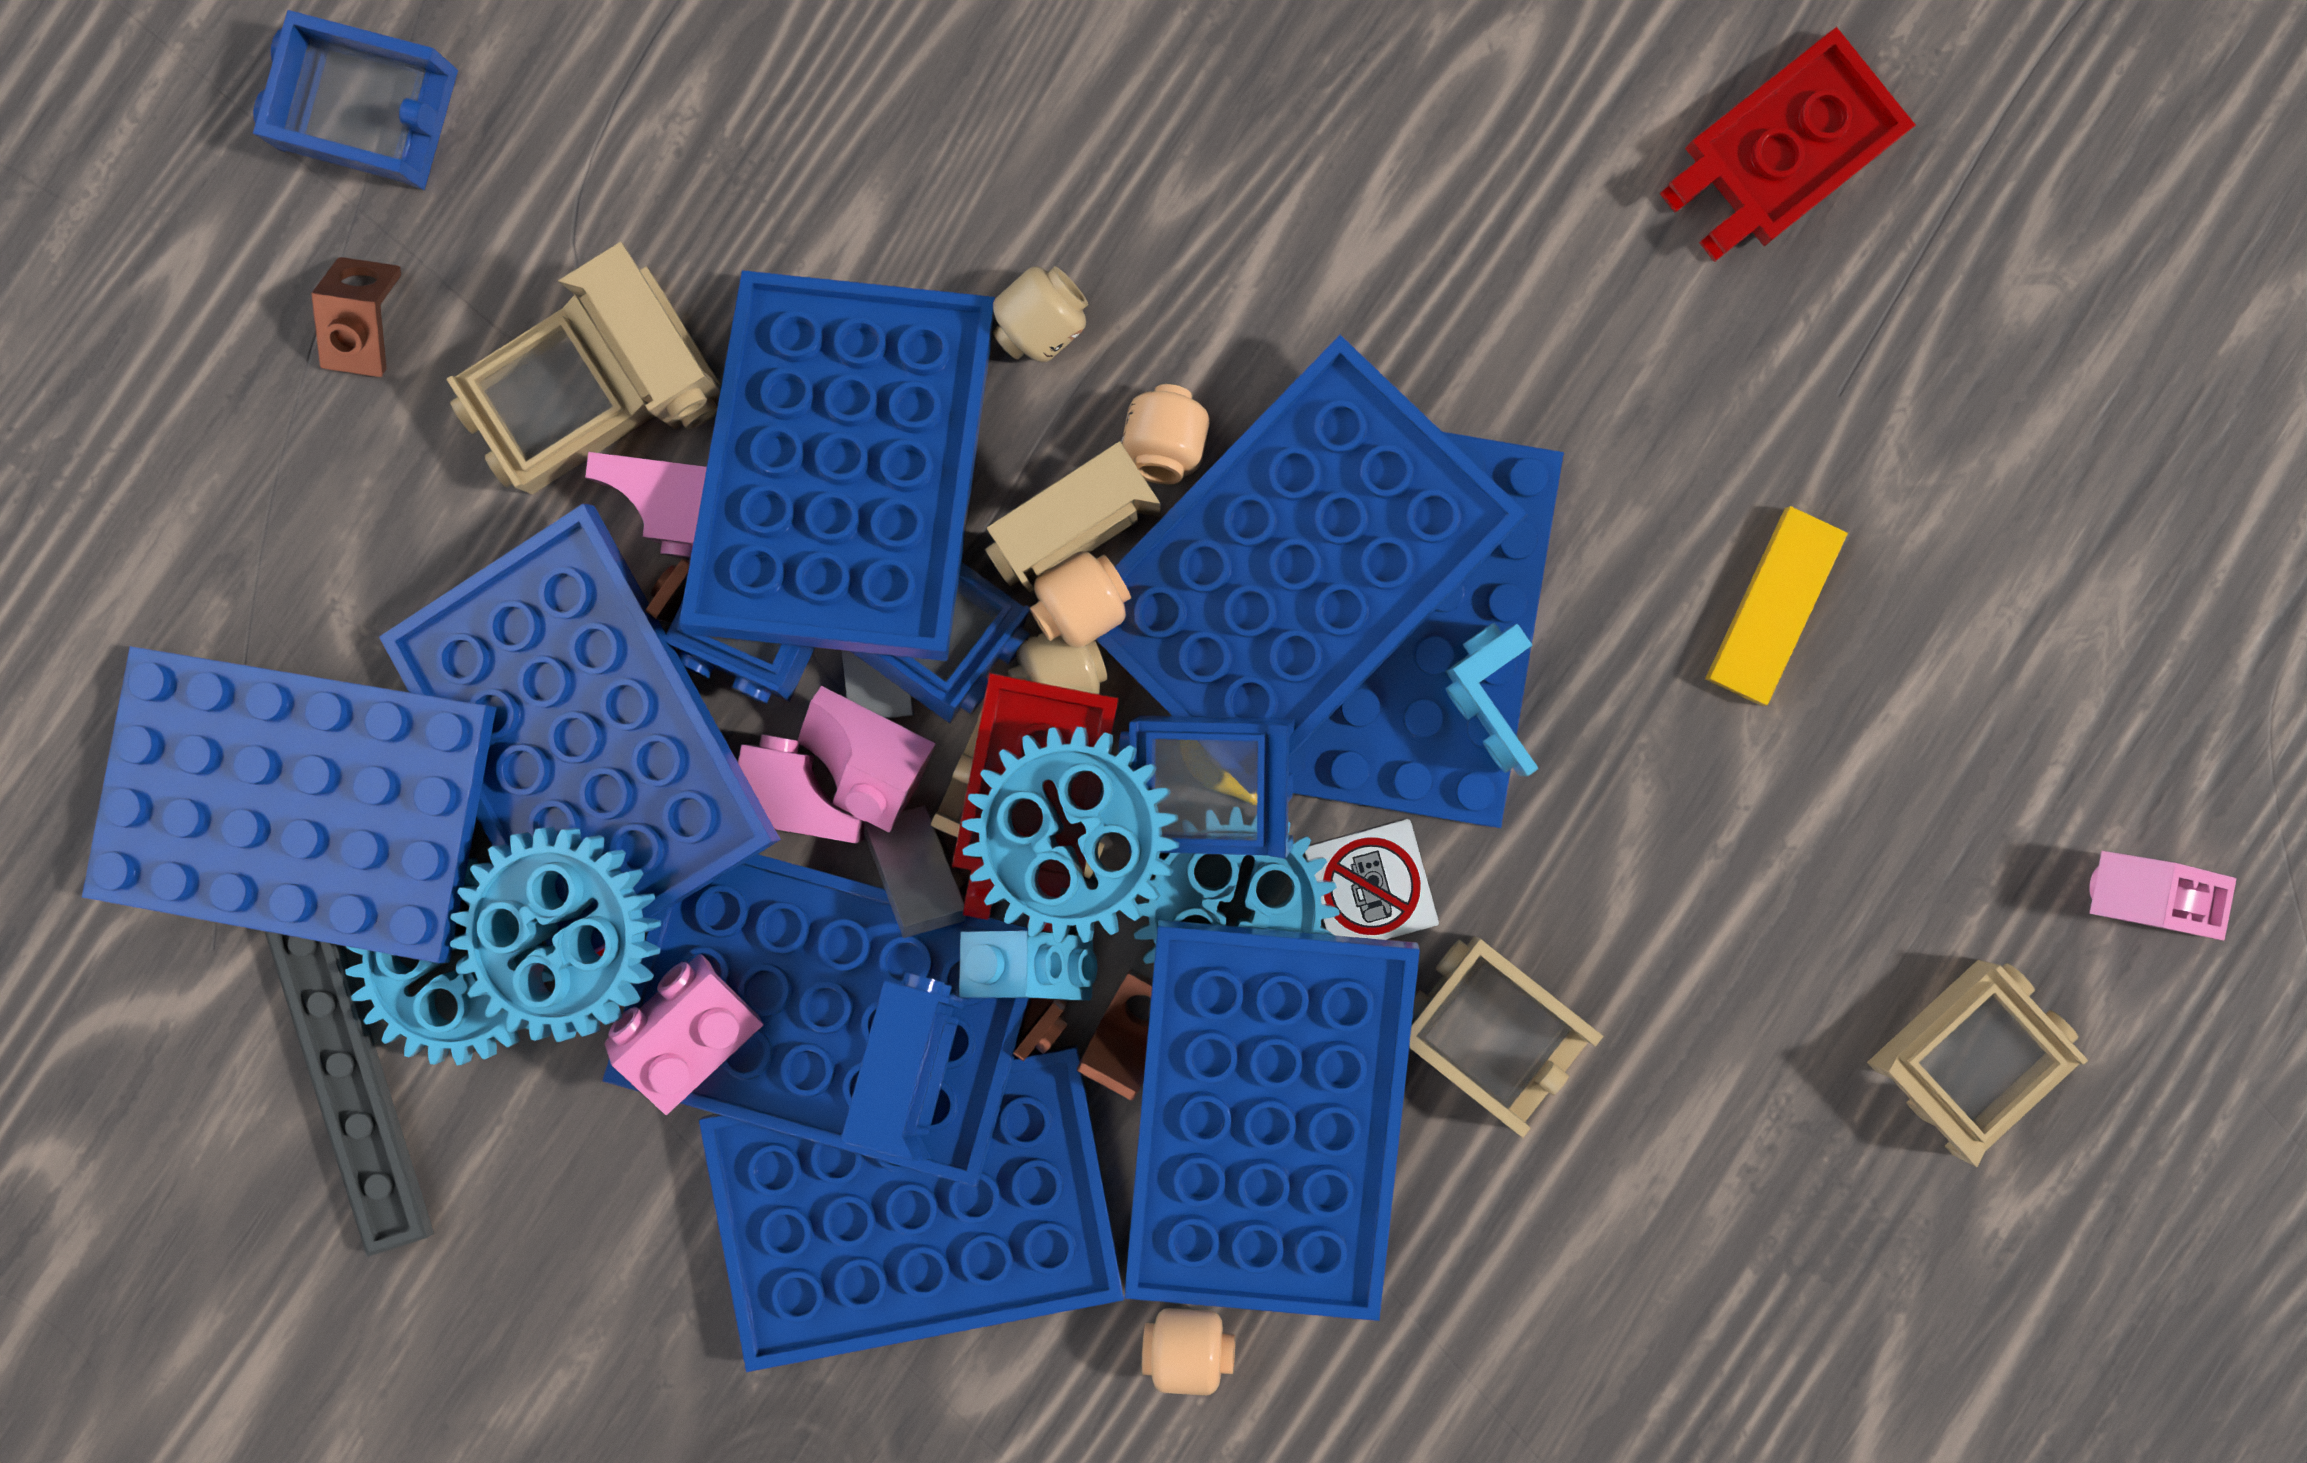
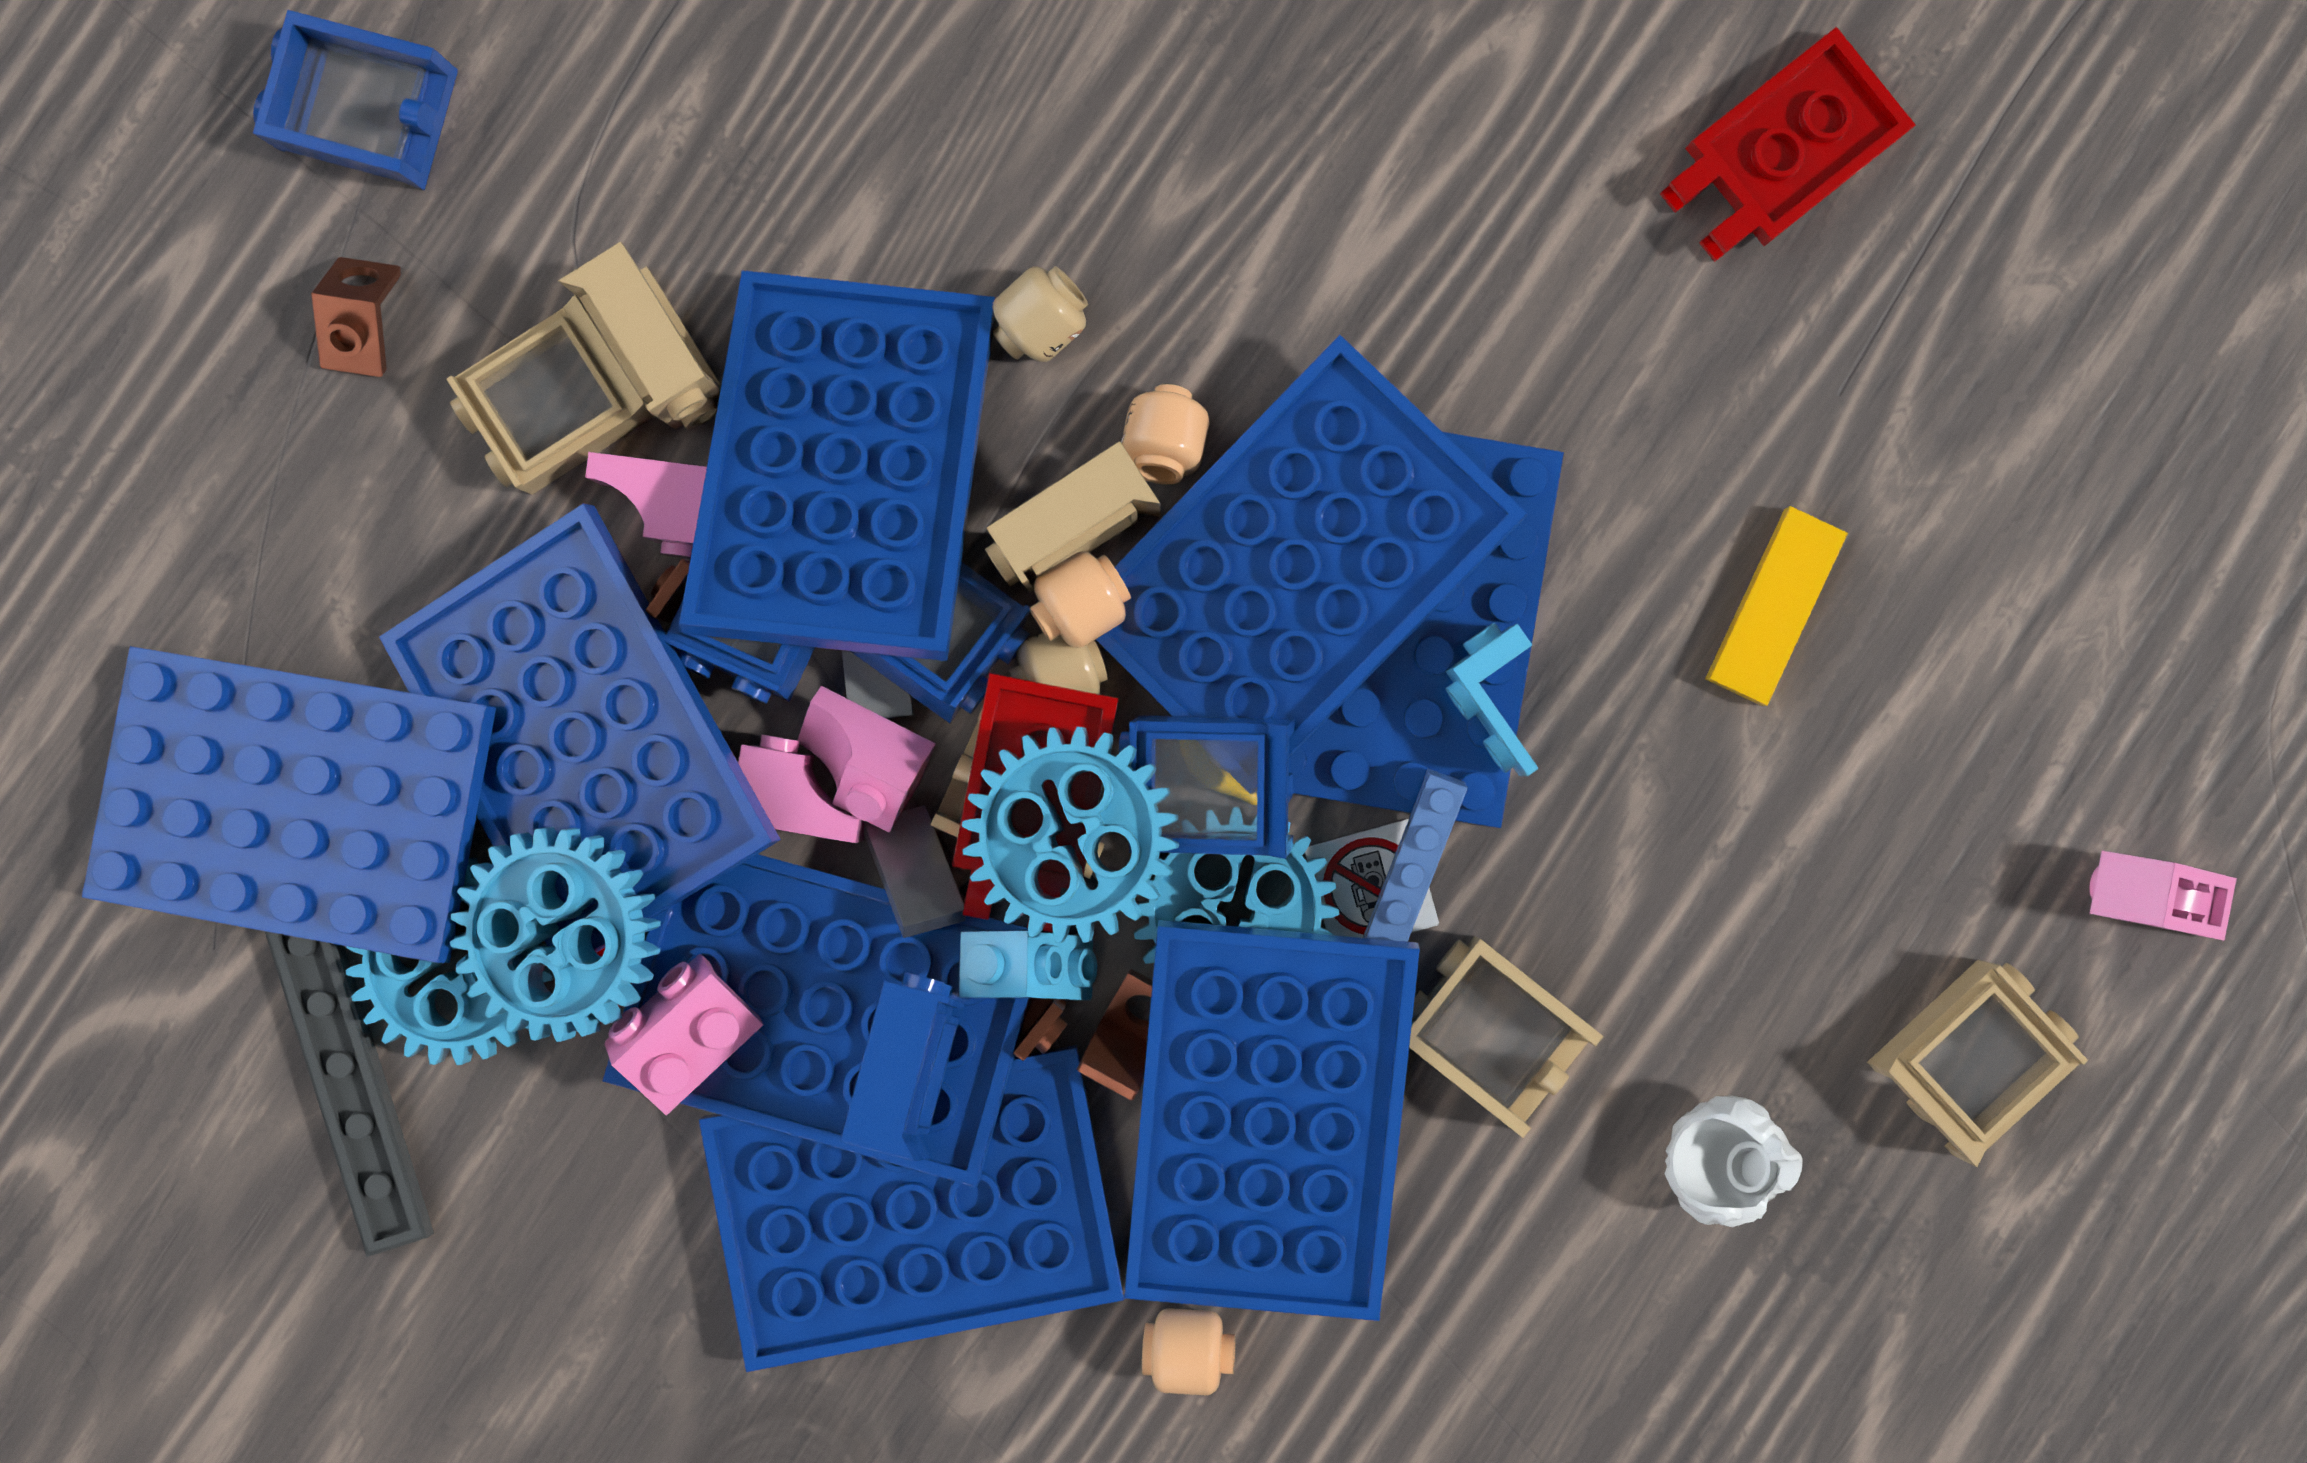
none -> medium blue piece [1363,768,1468,942]
none -> white hair [1665,1095,1803,1227]

